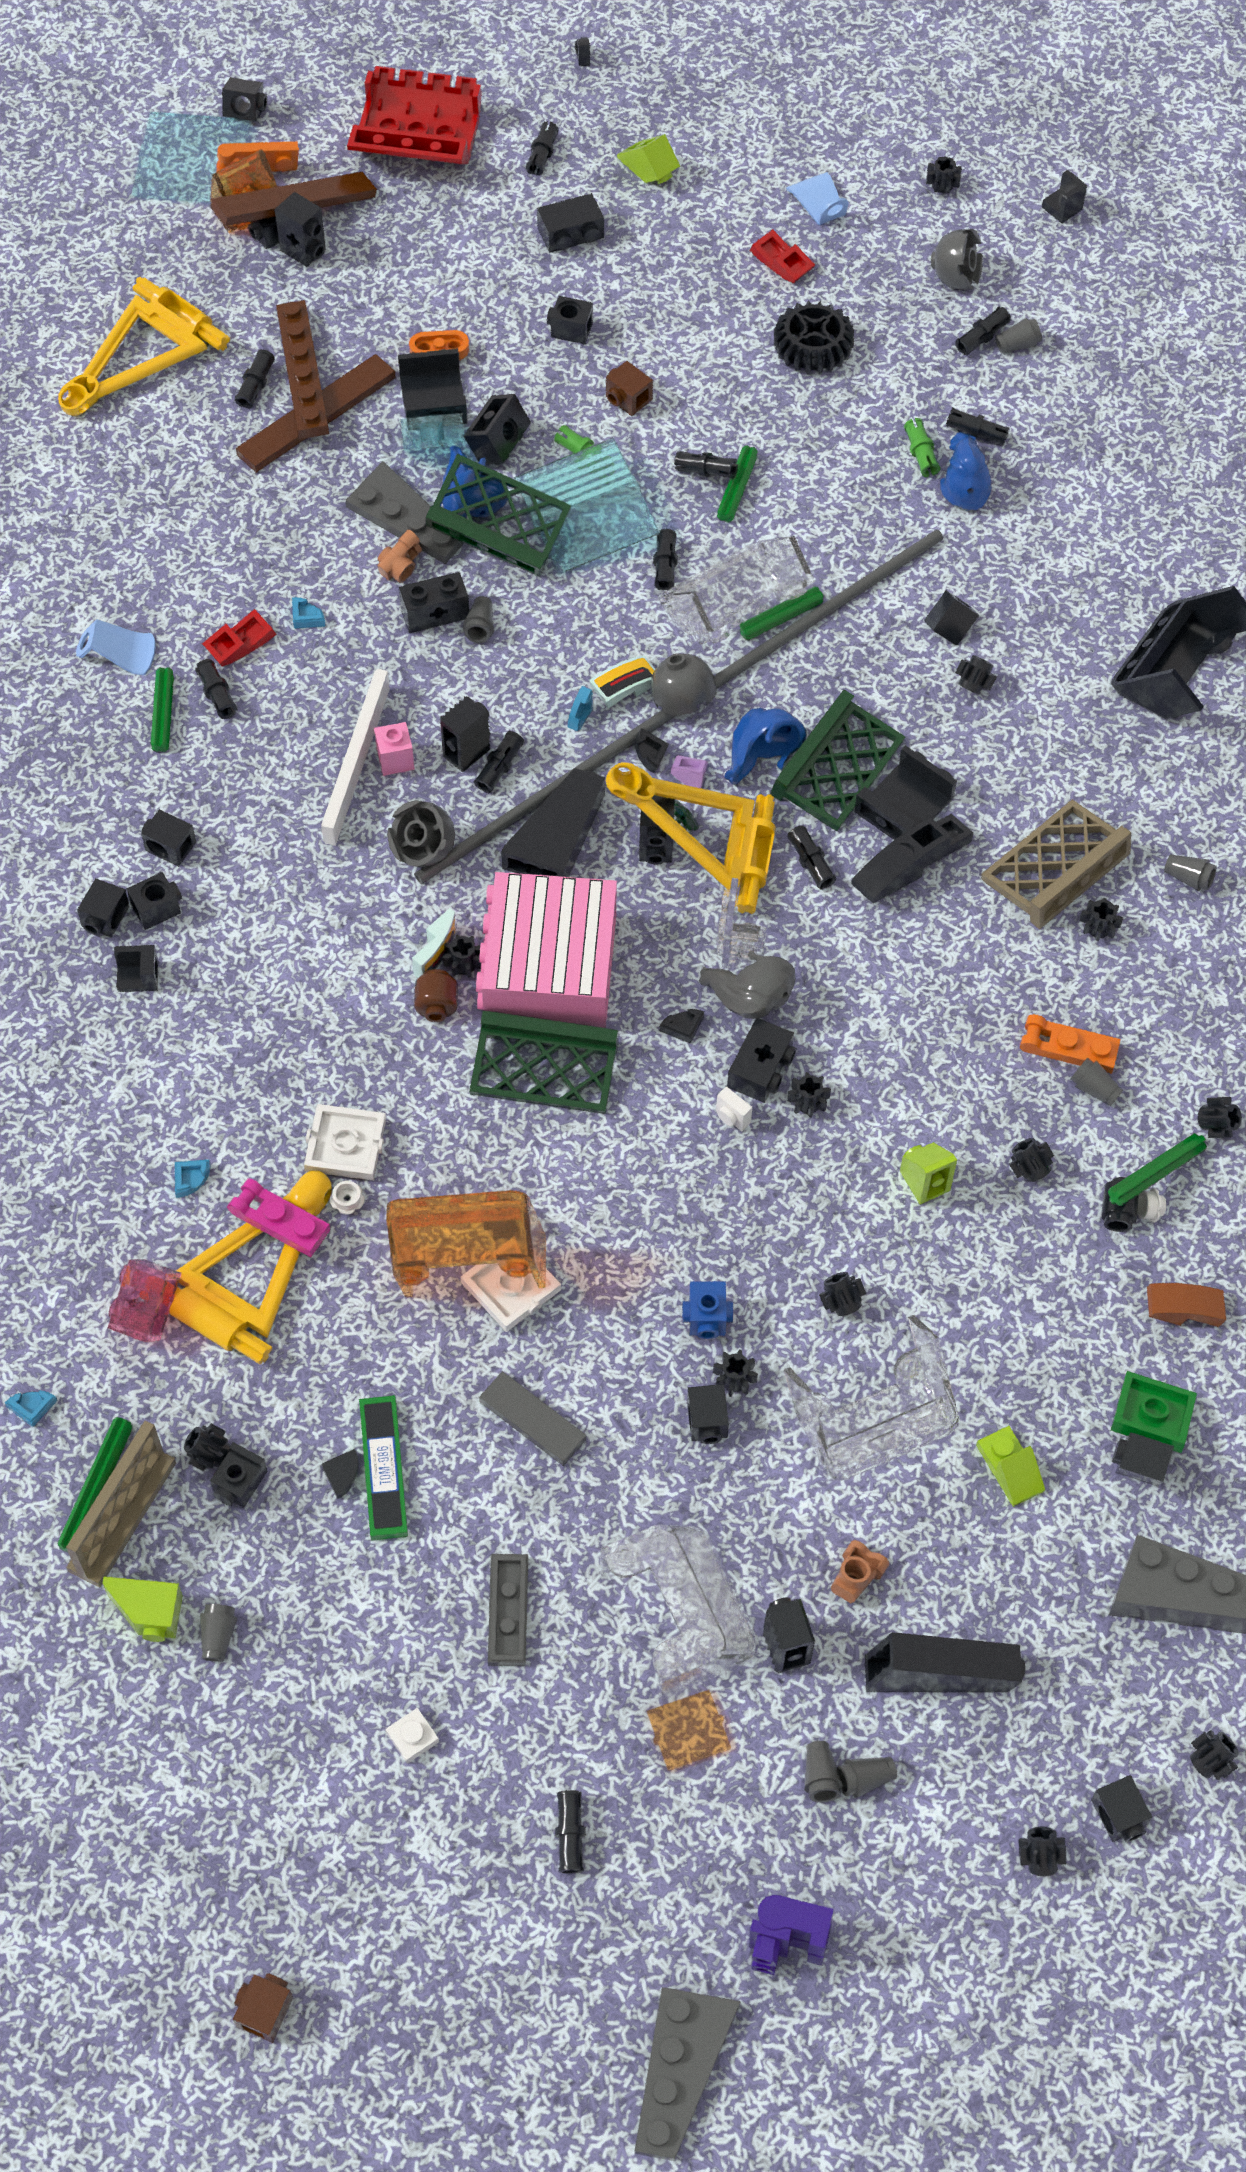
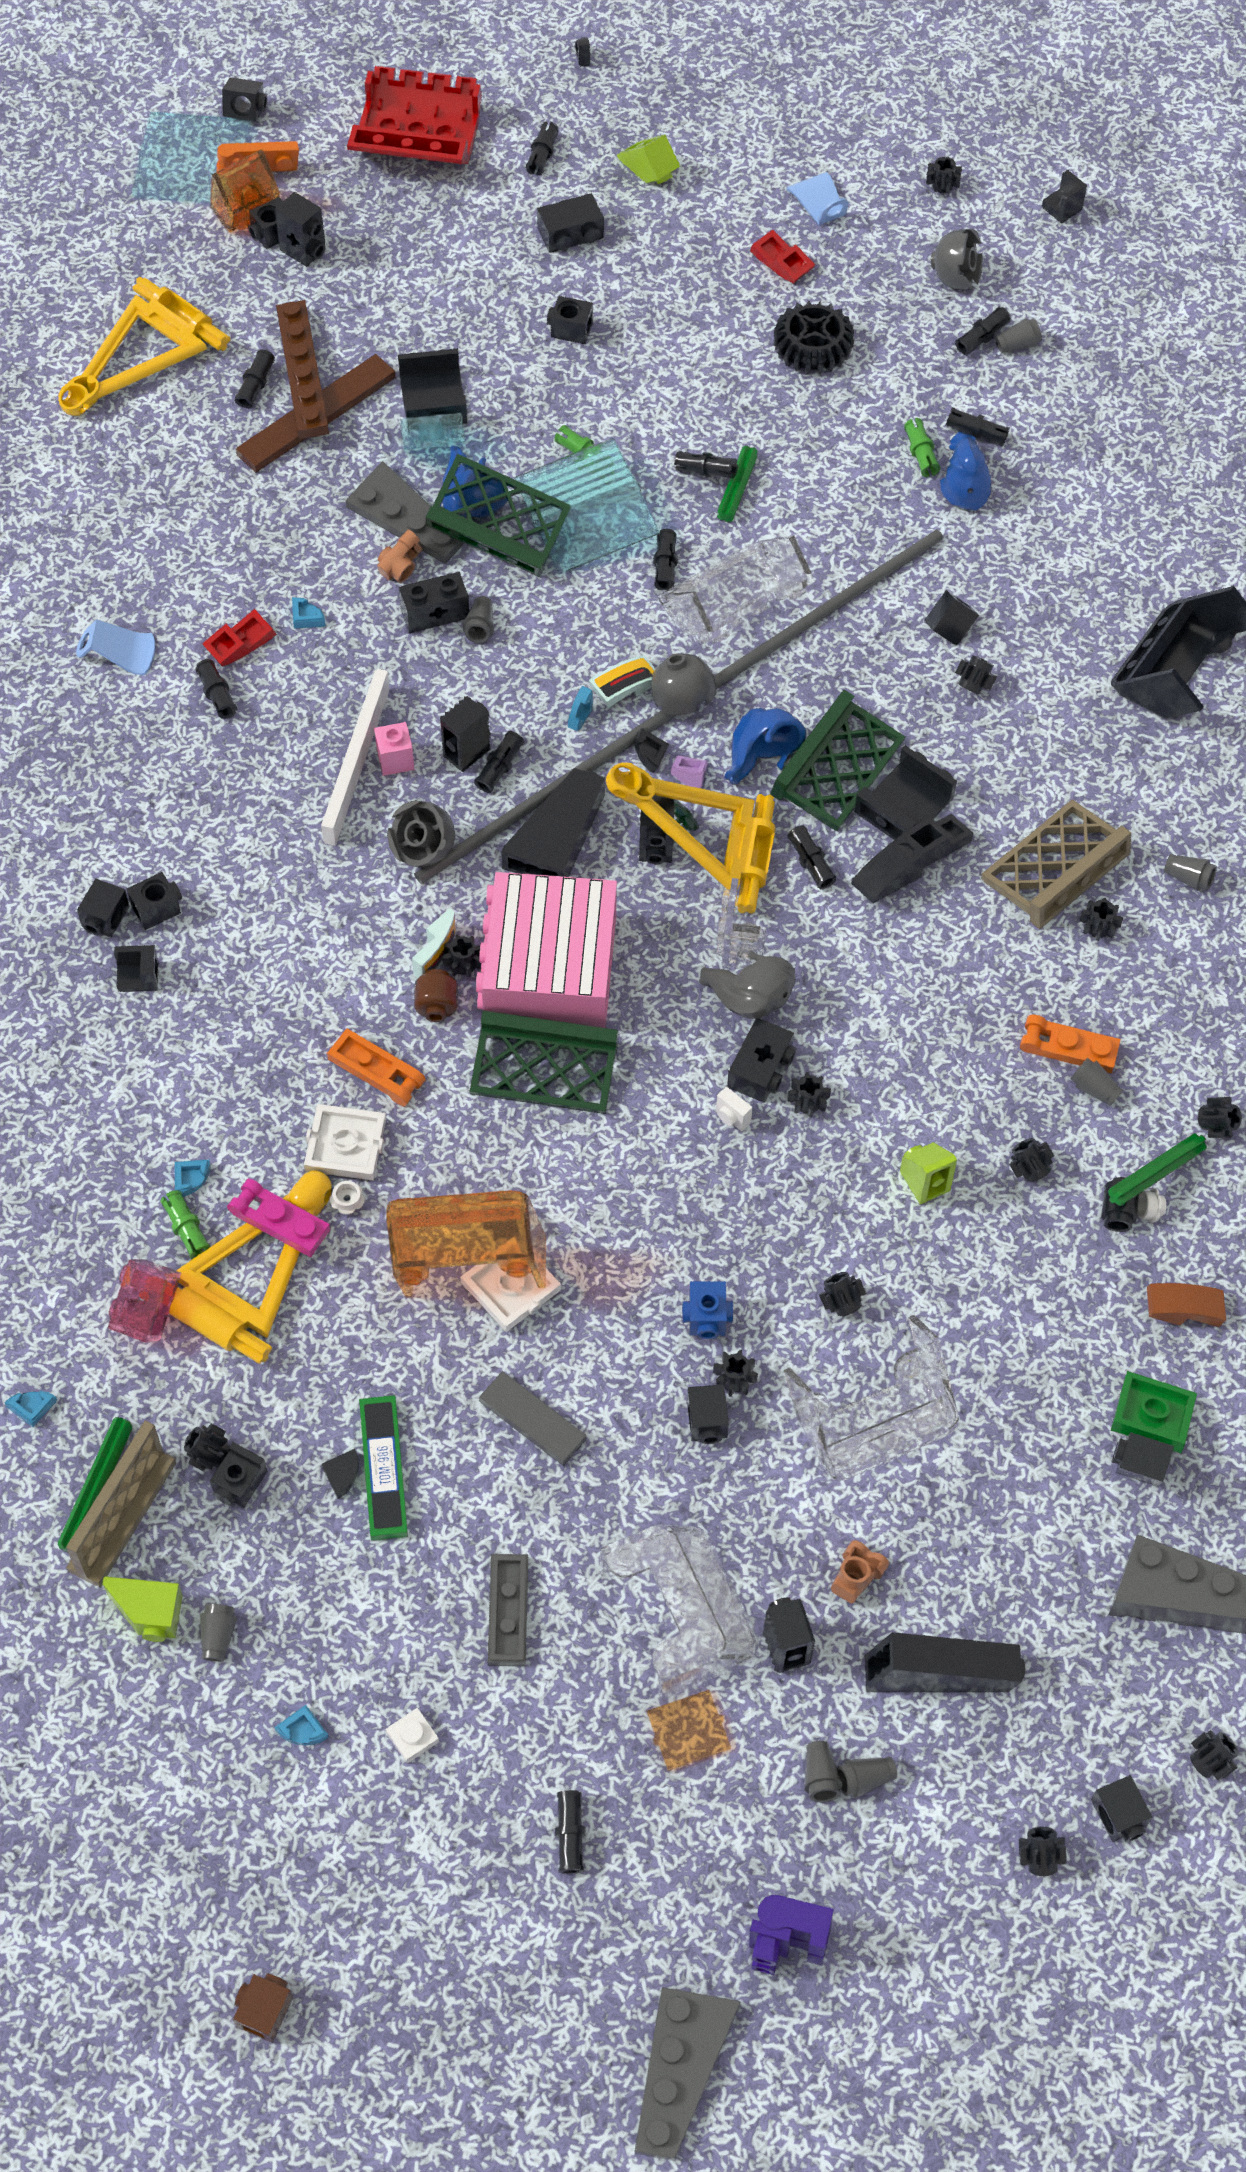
black brick [141,809,196,867] -> none
green axle [150,667,174,752] -> none
reddish brown tile [211,171,377,226] -> none
orange plate [409,330,469,360] -> none
black brick [463,394,531,464] -> none
reddish brown brick [606,361,653,416] -> none
black tile [659,1009,705,1043] -> none
green axle [739,586,824,640] -> none
lime slope [976,1426,1045,1507] -> none
none -> bright green pin [160,1190,211,1259]
none -> dark azure tile [274,1705,329,1745]
none -> orange plate [327,1028,426,1107]

